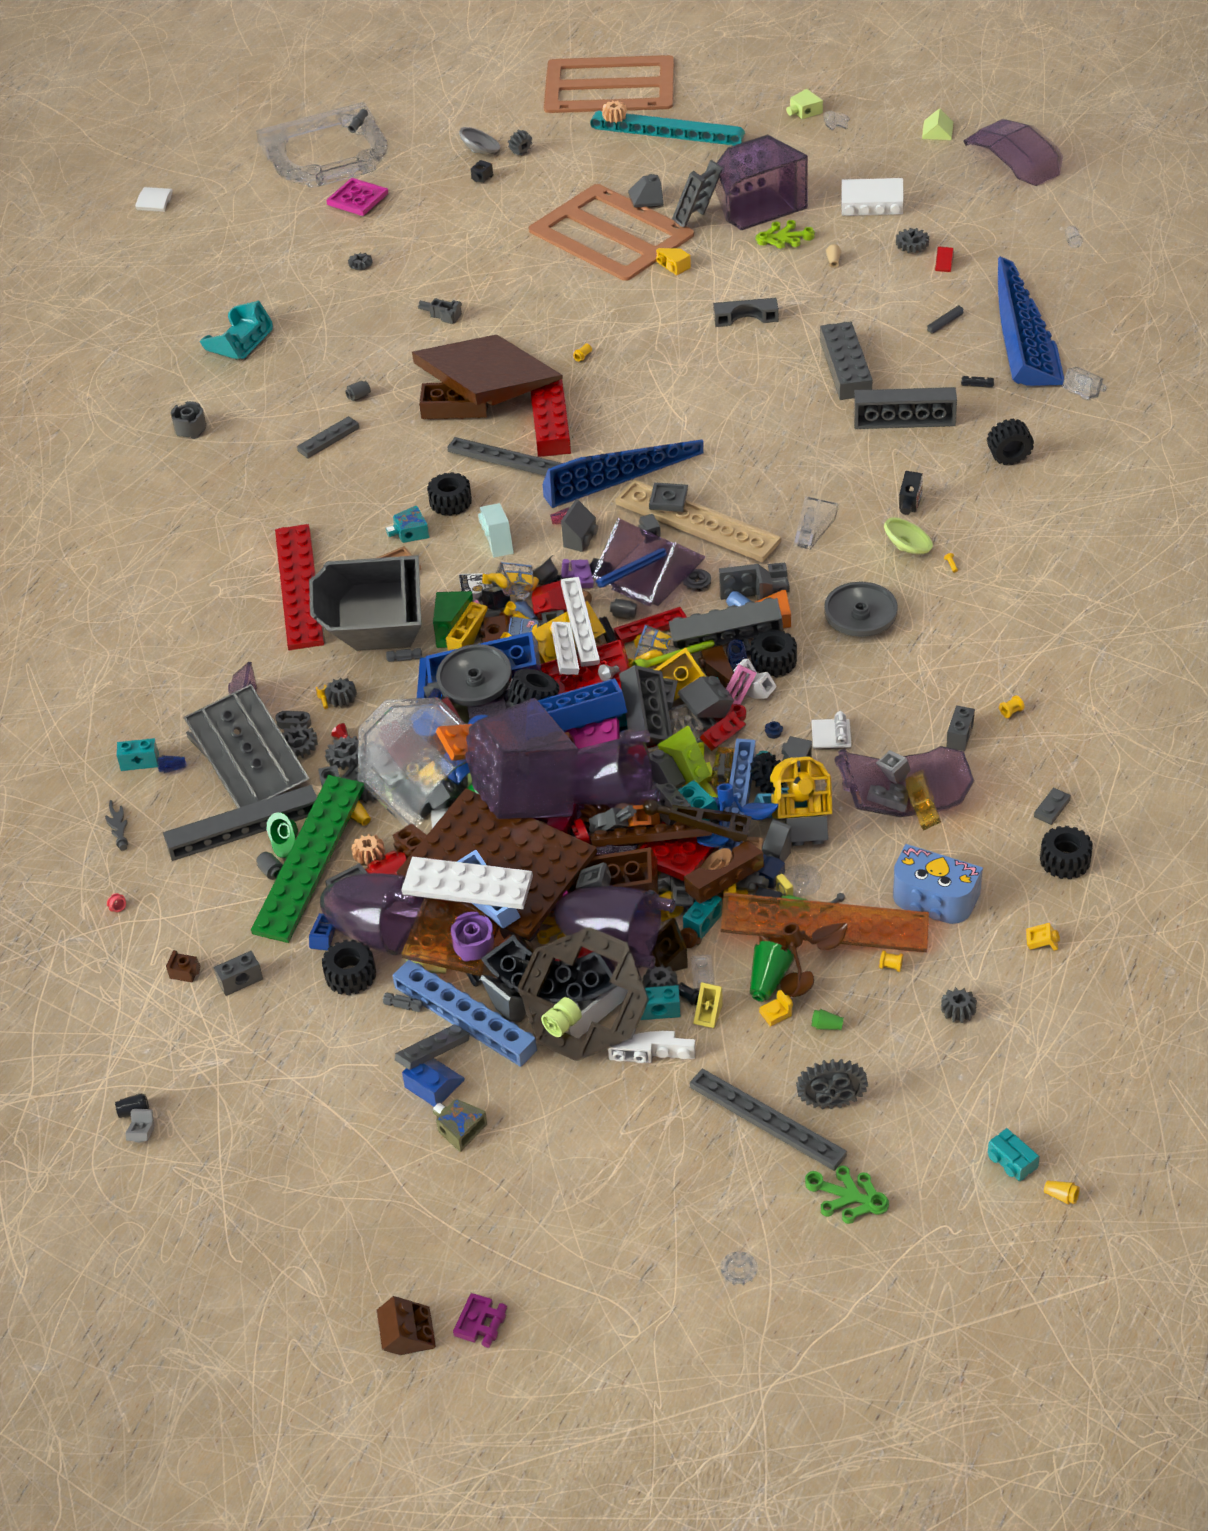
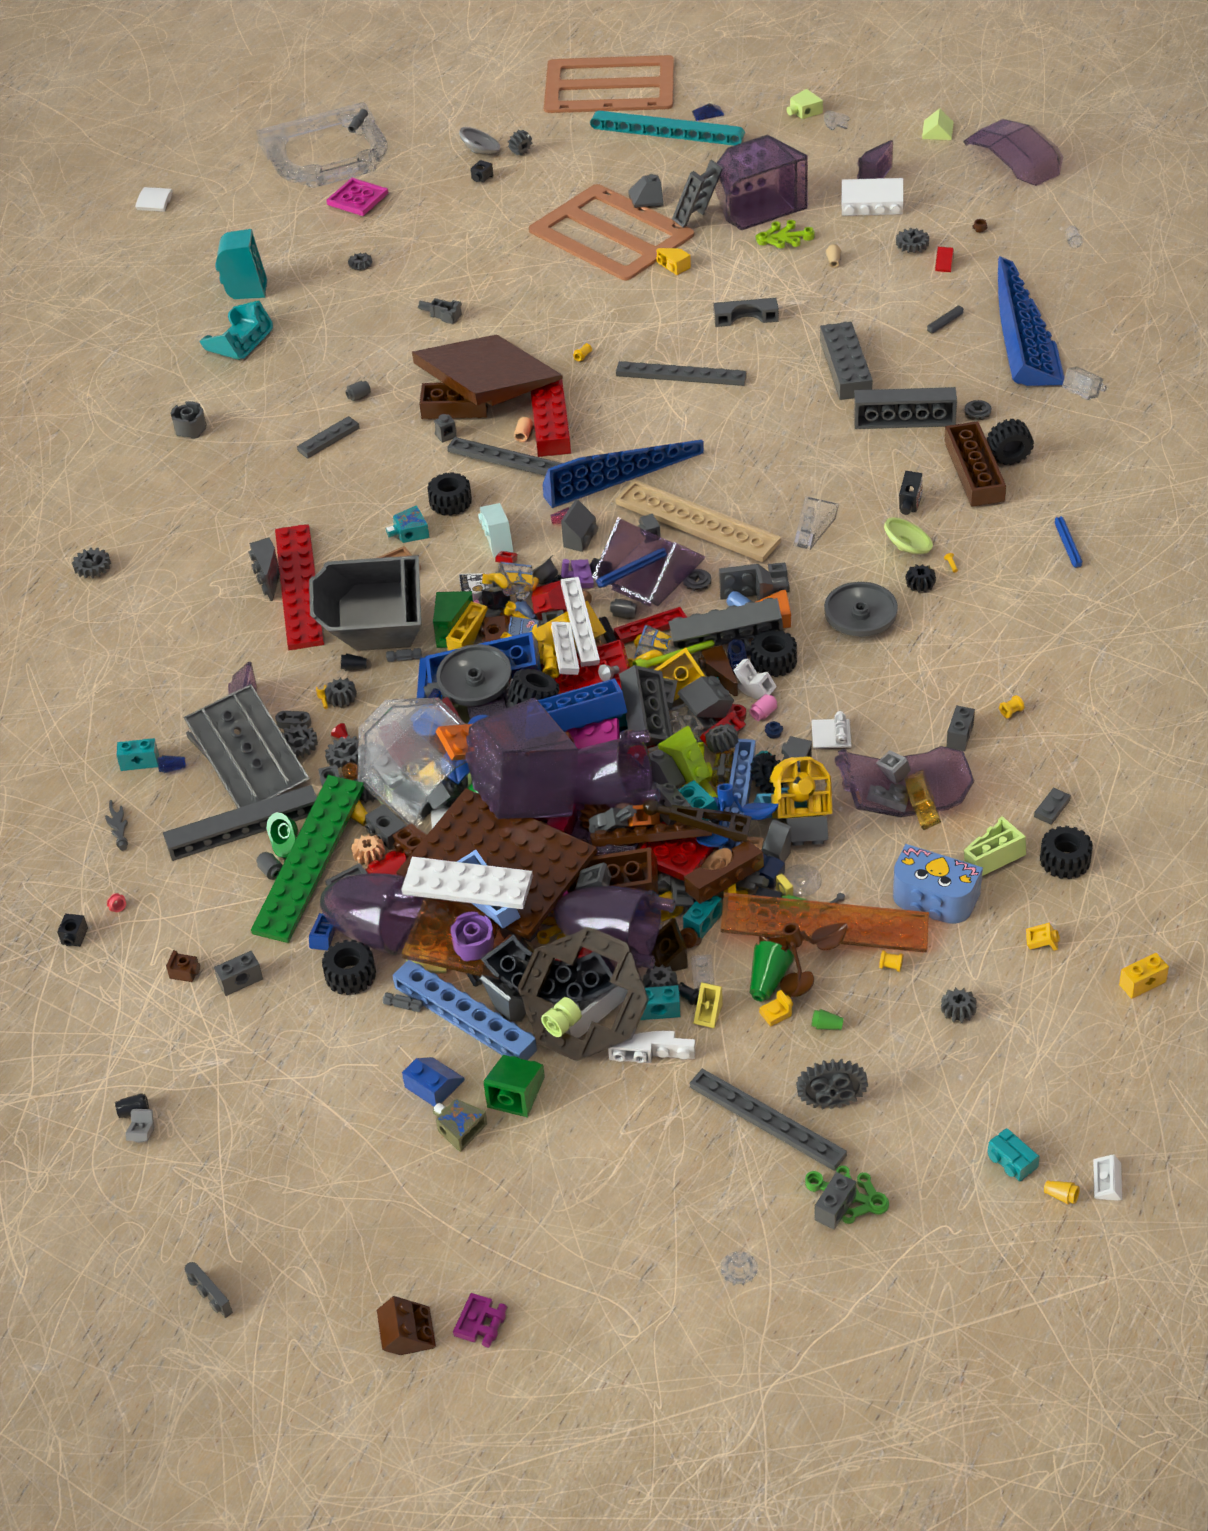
dark grey plate [395,1024,470,1070] -> none
red plate [571,818,591,844] -> none
light nougat gear [602,101,627,123] -> none
dark grey plate [649,482,688,512] -> none
bright pink tile [726,664,757,704] -> none
black axle [961,376,994,388] -> none
none -> black brick [57,913,88,947]
none -> dark grey gear [72,548,111,579]
none -> dark grey plate [184,1262,233,1318]
none -> teal brick [215,229,268,299]
none -> dark grey slope [248,537,280,601]
none -> black cone [341,653,367,671]
none -> clear orange plate [341,763,360,780]
none -> dark grey brick [365,804,407,850]
none -> dark grey brick [434,414,457,443]
none -> green slope [483,1055,545,1118]
none -> red tile [495,551,518,565]
none -> light nougat piece [514,417,533,442]
none -> yellow connector [540,644,559,679]
none -> dark grey plate [616,361,747,386]
none -> clear blue slope [692,103,724,121]
none -> dark grey gear [705,724,739,753]
none -> bright pink brick [749,694,777,721]
none -> dark grey brick [814,1172,856,1230]
none -> clear purple slope [857,140,893,179]
none -> black gear [905,564,936,593]
none -> reddish brown brick [944,421,1006,507]
none -> yellowish green wedge [964,816,1026,876]
none -> dark grey gear [965,400,992,420]
none -> reddish brown plate [972,219,988,233]
none -> blue axle [1054,516,1083,568]
none -> white slope [1093,1154,1122,1200]
none -> yellow brick [1119,953,1169,999]

